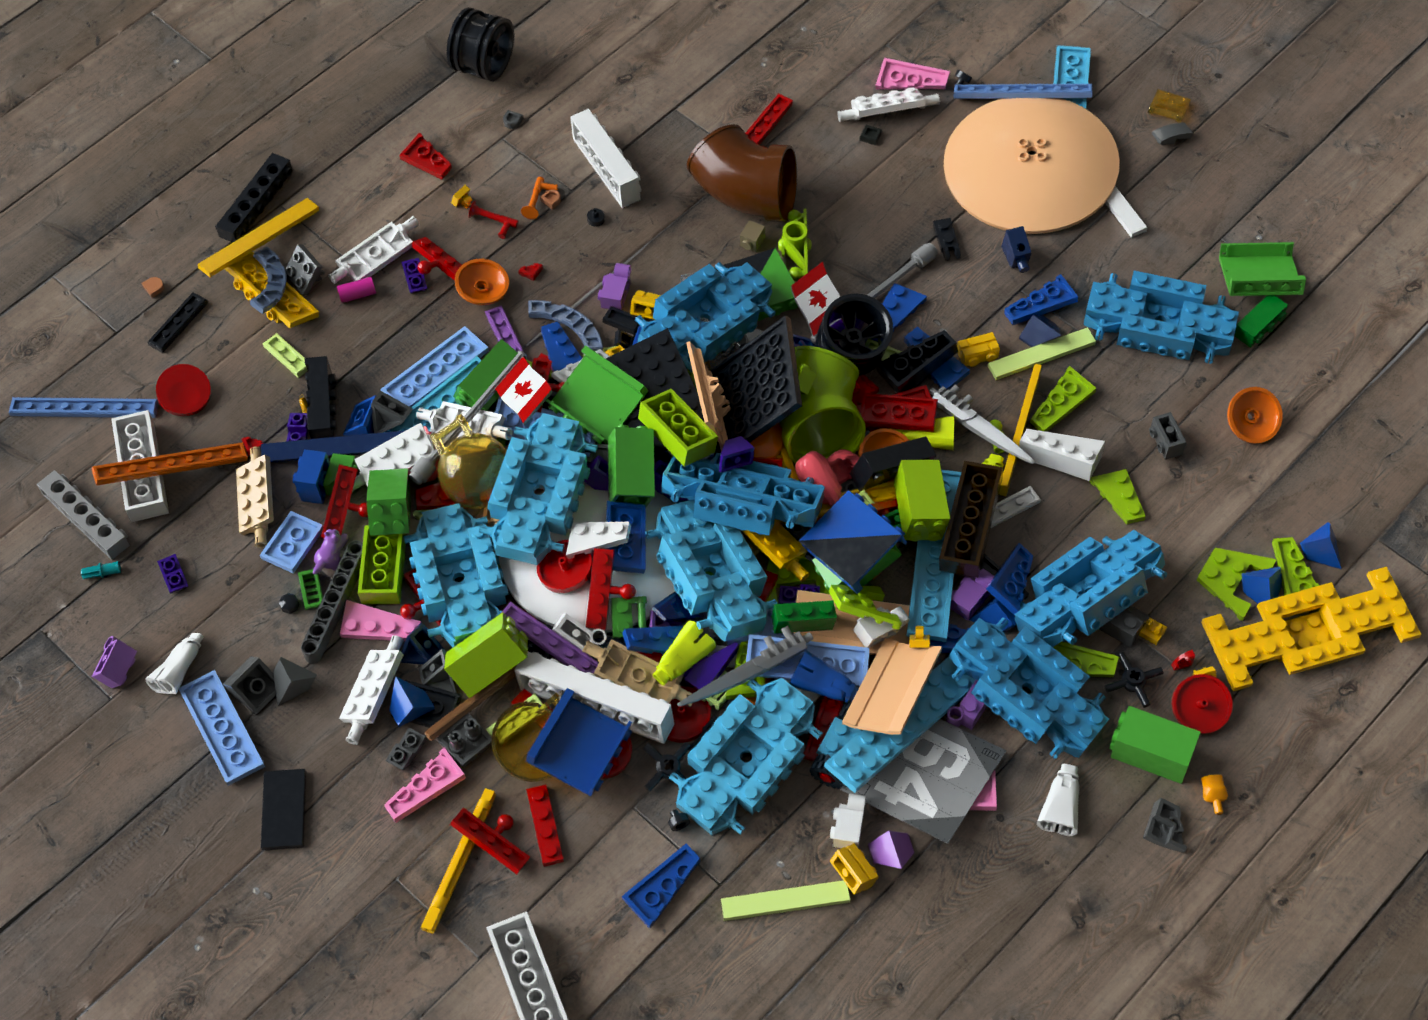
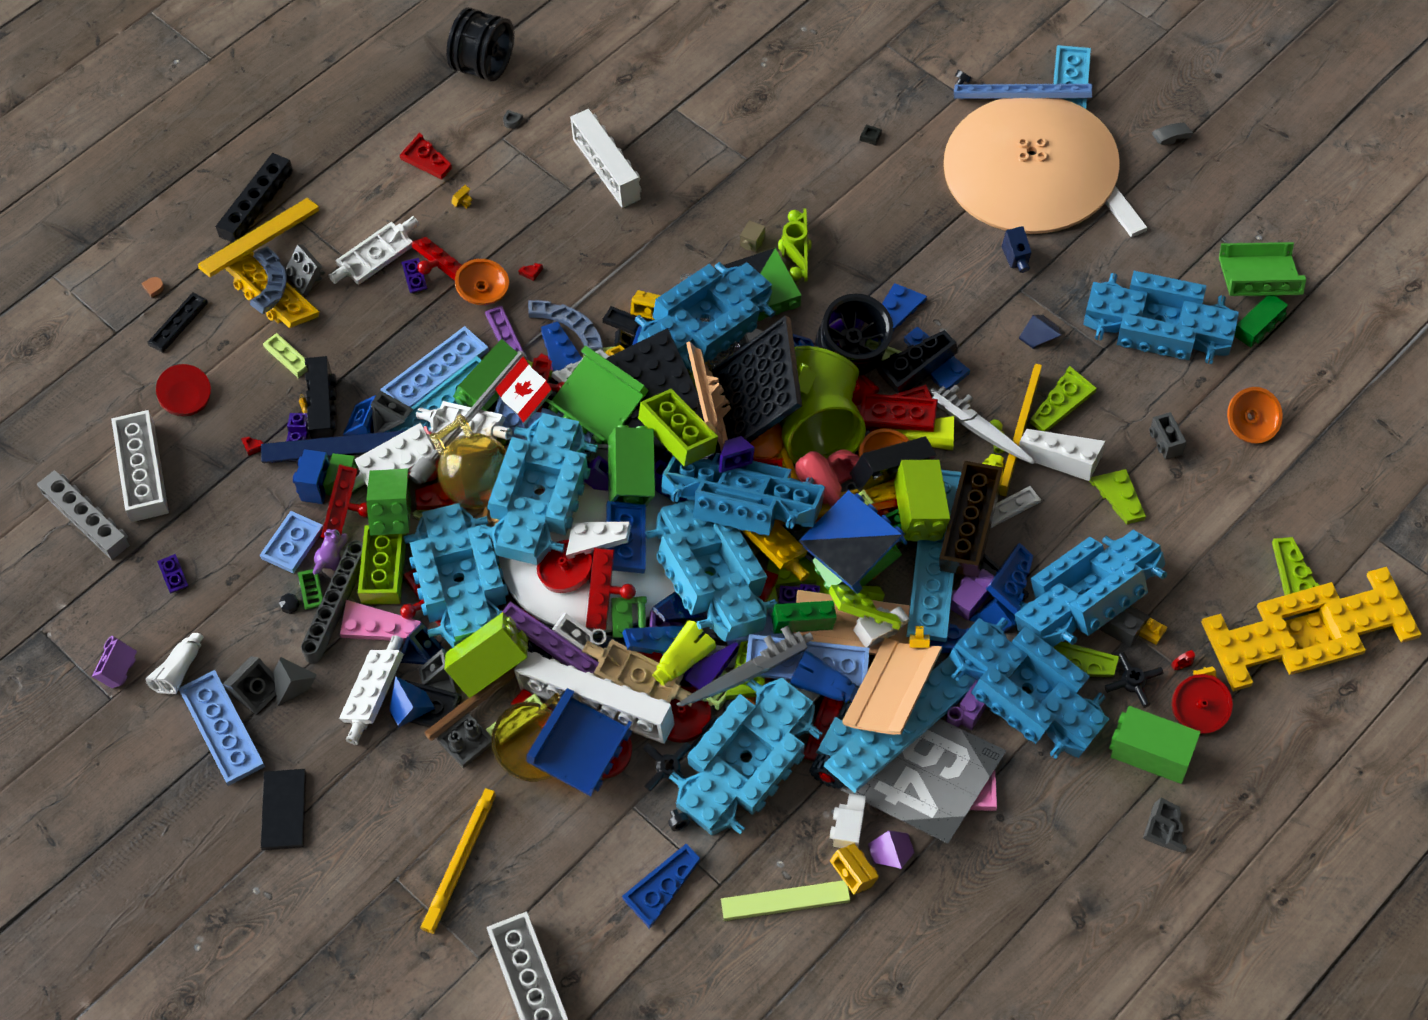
medium blue tile [9,397,159,418] -> none
teal axle [81,561,121,580] -> none
orange tile [92,442,248,486] -> none
tan plate [236,447,274,549] -> none
dark pink pin [336,277,376,303] -> none
bright pink wing [384,748,466,823] -> none
dark grey slope [386,728,428,771] -> none
red plate [450,807,530,874] -> none
red piece [469,200,518,239] -> none
orange piece [521,177,558,219] -> none
red plate [526,784,564,867] -> none
nougat tile [540,190,561,210] -> none
black tile [587,208,605,227] -> none
medium lavender hinge [598,263,631,310] -> none
reddish brown cylinder [687,124,797,222] -> none
red plate [746,93,793,145] -> none
flag [791,243,938,345] -> none
white plate [837,88,940,122] -> none
bright pink wing [876,58,950,89] -> none
black hinge [933,218,961,261] -> none
yellow brick [957,332,1000,367] -> none
yellowish green tile [988,327,1096,380] -> none
blue wing [1004,274,1078,325] -> none
white piece [1037,764,1079,836] -> none
clear yellow plate [1148,89,1191,123] -> none
lime wing [1197,548,1276,621] -> none
light orange piece [1201,774,1228,815] -> none
blue slope [1241,567,1282,604] -> none
blue slope [1300,522,1342,569] -> none

